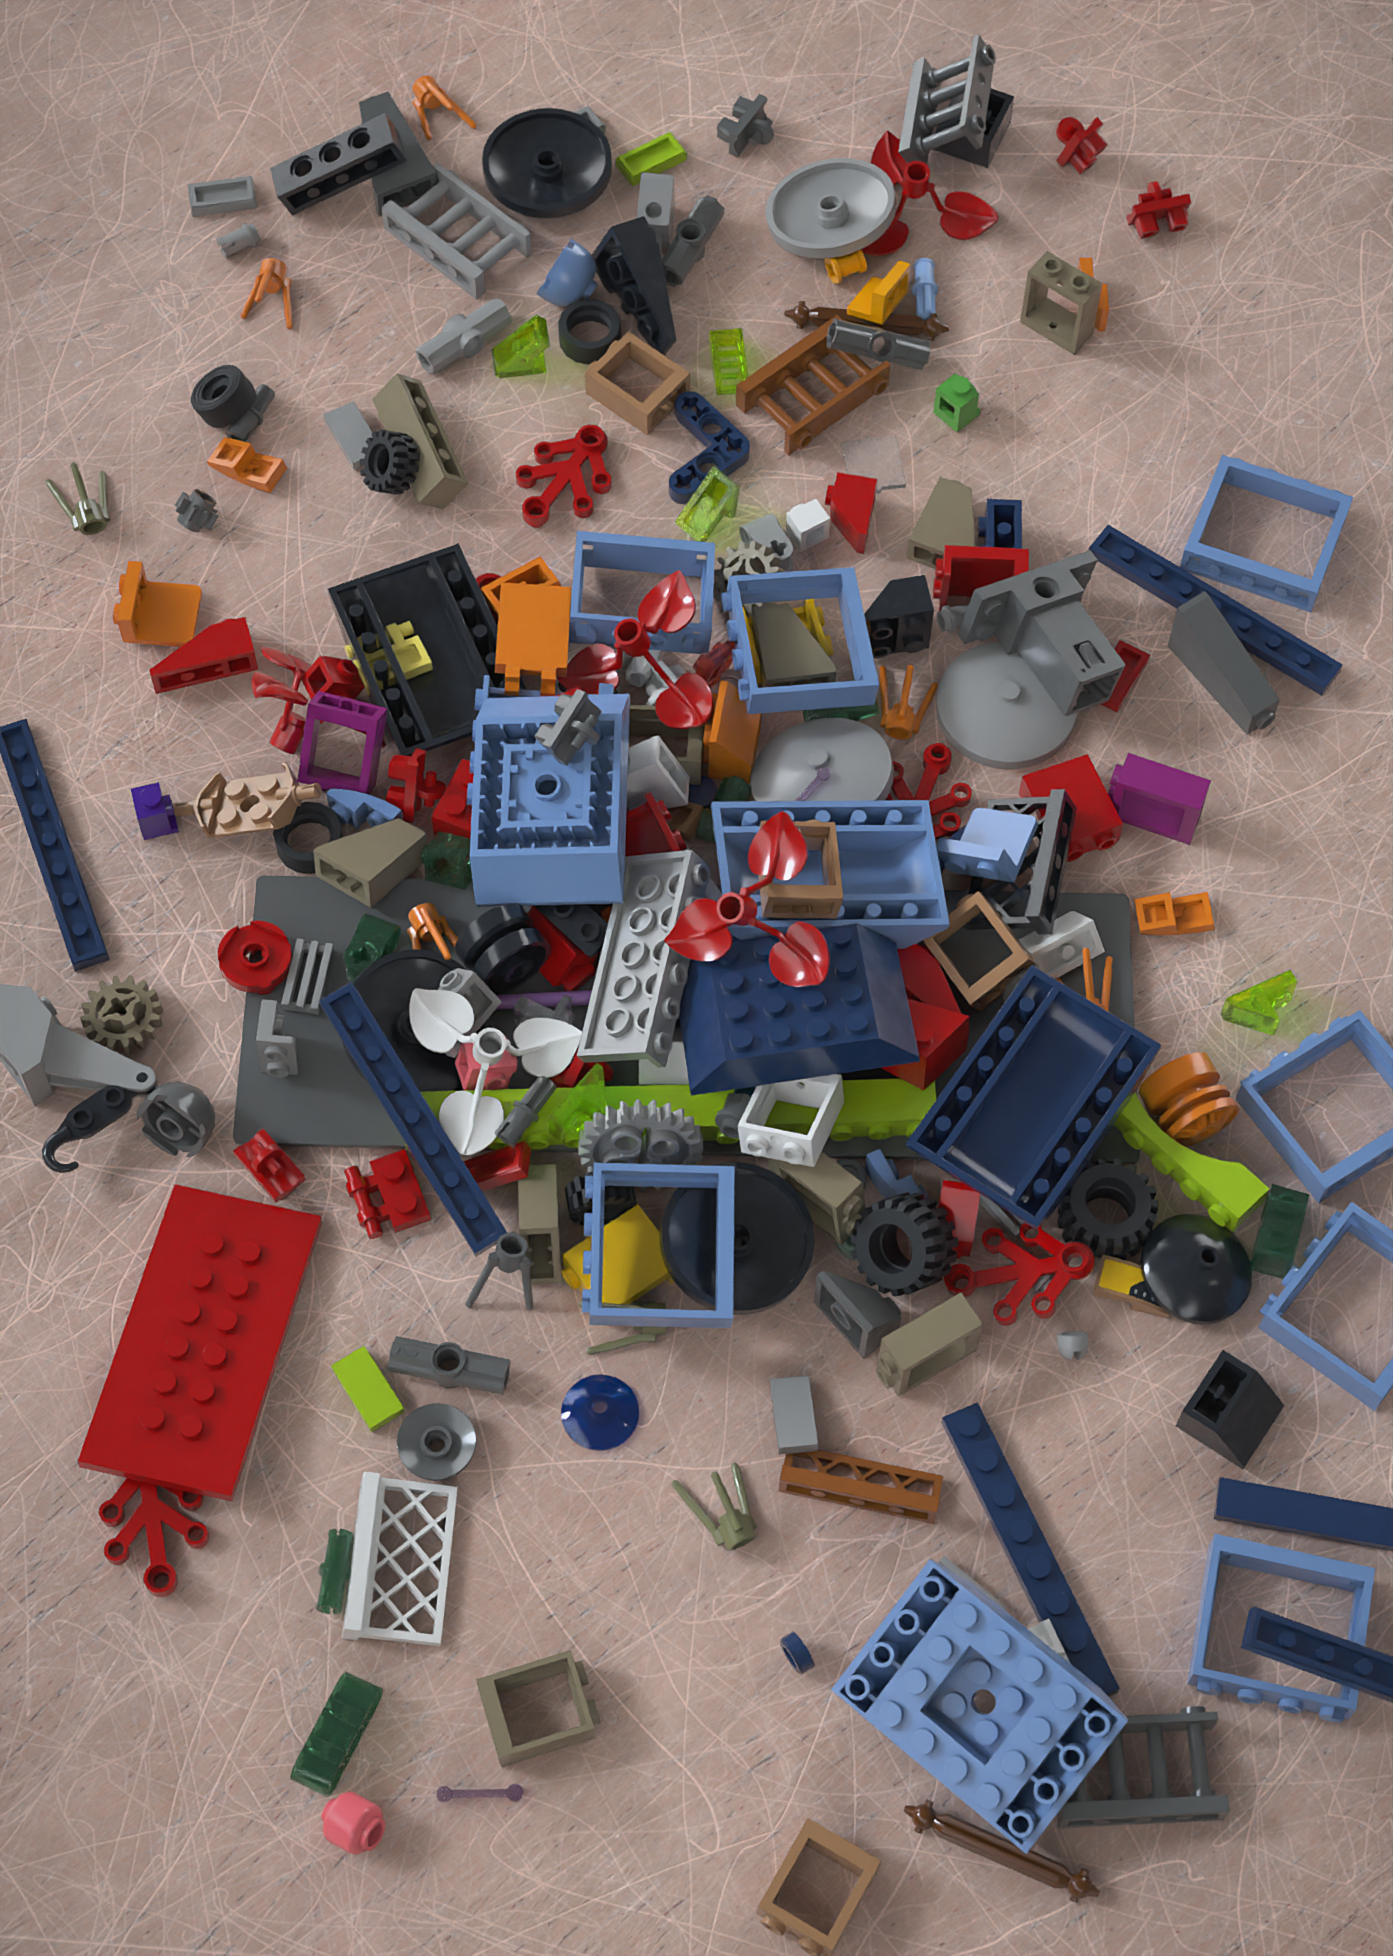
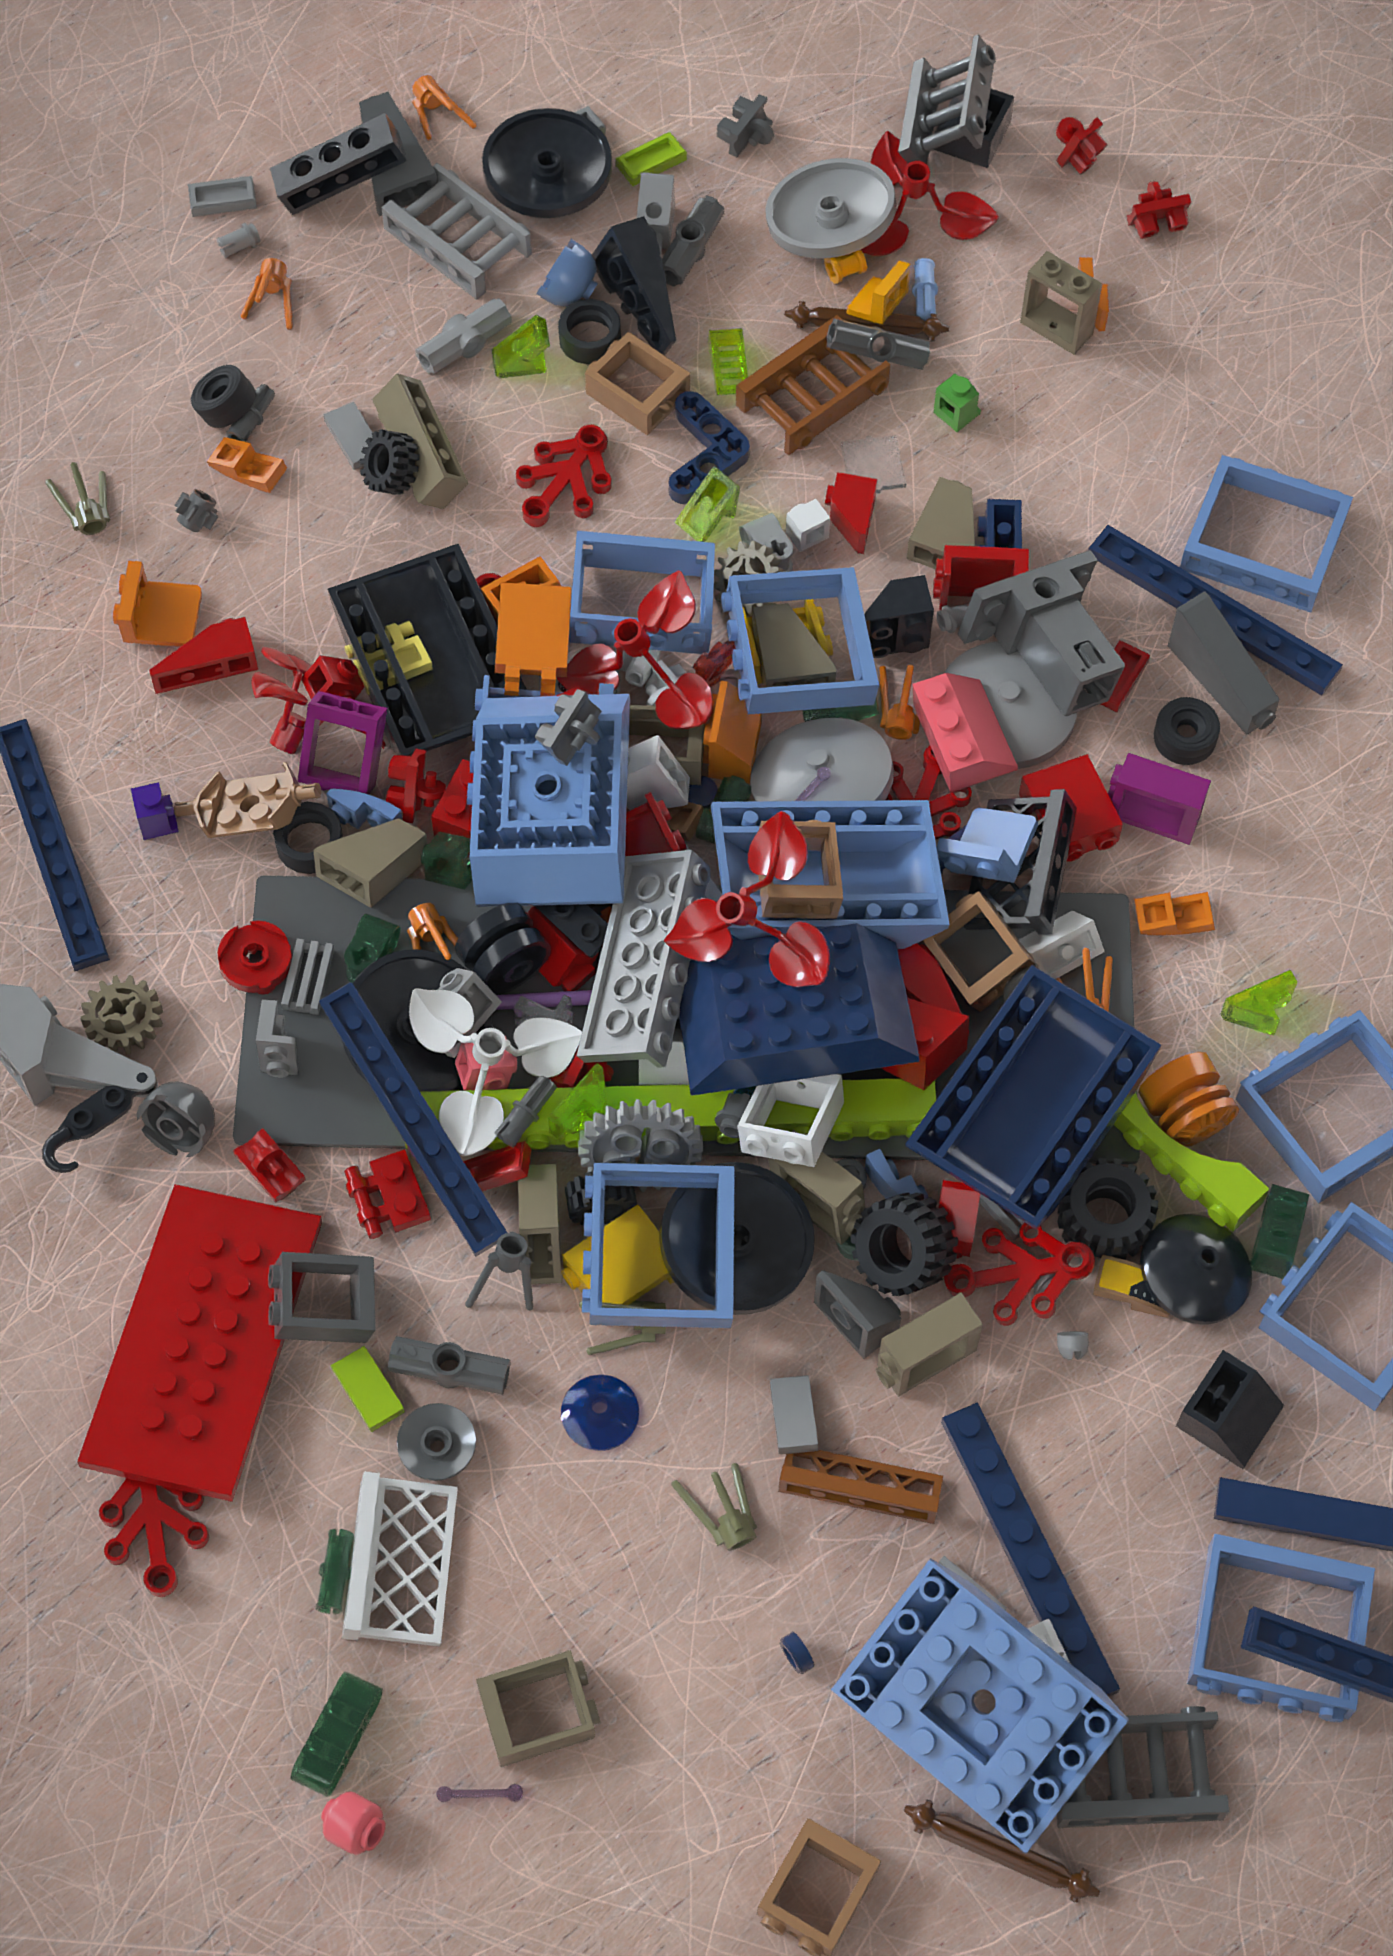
none -> dark grey window [268,1252,375,1343]
none -> coral slope [912,673,1018,793]
none -> black tyre [1154,697,1220,765]

